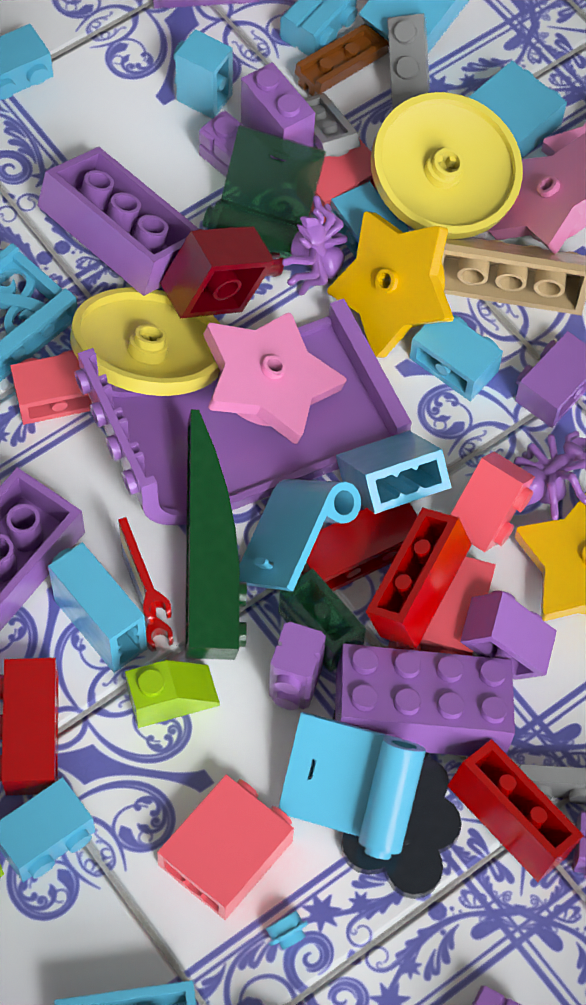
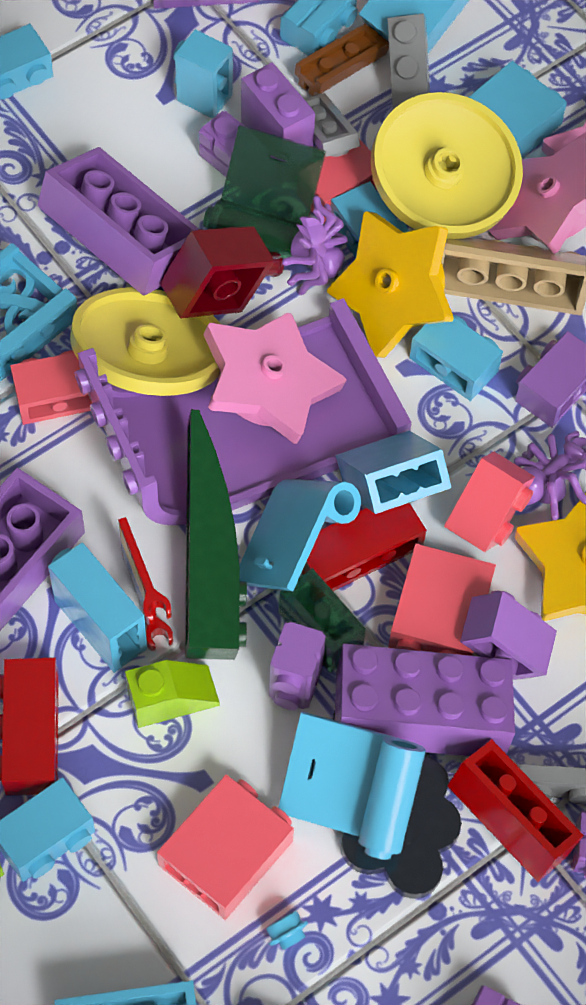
red brick [365,507,472,649] -> none

